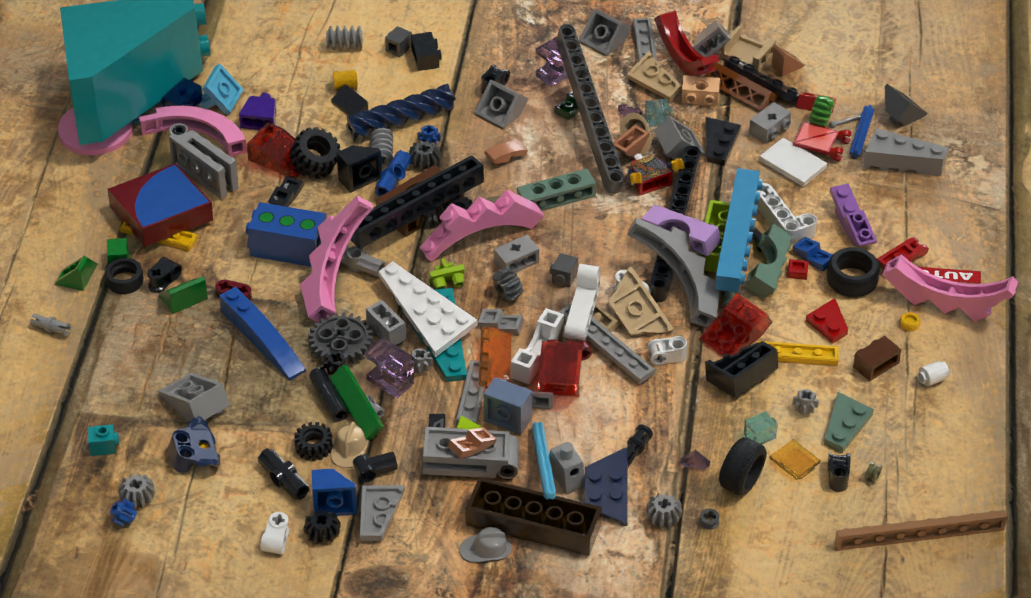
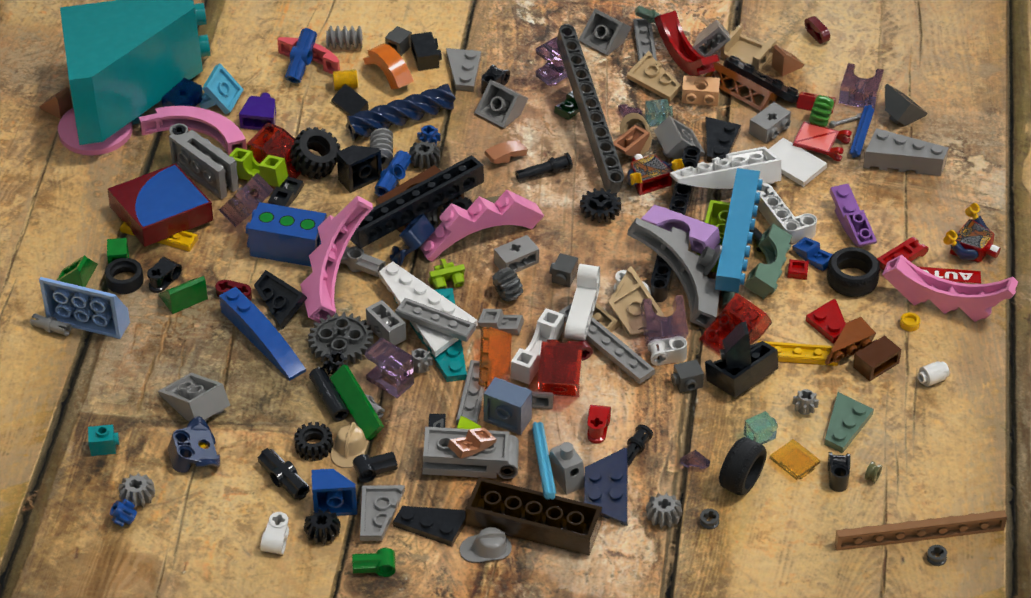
sand green brick [517,168,596,211] -> none
none -> nougat slope [39,87,73,119]
none -> light blue slope [39,277,130,339]
none -> piece [219,173,274,227]
none -> lime arch [229,147,288,187]
none -> black wing [254,270,307,329]
none -> coral slope [277,37,340,74]
none -> blue piece [285,28,317,84]
none -> green piece [352,548,396,577]
none -> orange arch [363,44,414,89]
none -> dark blue piece [389,214,435,267]
none -> black wing [393,506,466,547]
none -> light grey tile [395,298,476,342]
none -> light grey wing [446,48,481,92]
none -> black pin [515,153,573,183]
none -> black gear [580,188,622,223]
none -> red piece [587,405,611,443]
none -> sand green axle [635,6,662,23]
none -> piece [640,295,689,344]
none -> white wedge [670,146,782,189]
none -> dark grey brick [671,359,704,393]
none -> dark grey piece [698,245,722,276]
none -> black slope [719,321,751,369]
none -> dark red beam [804,16,831,44]
none -> dark orange slope [825,317,876,365]
none -> piece [839,63,884,110]
none -> dark grey bush [927,545,947,566]
none -> torso [943,203,1001,262]

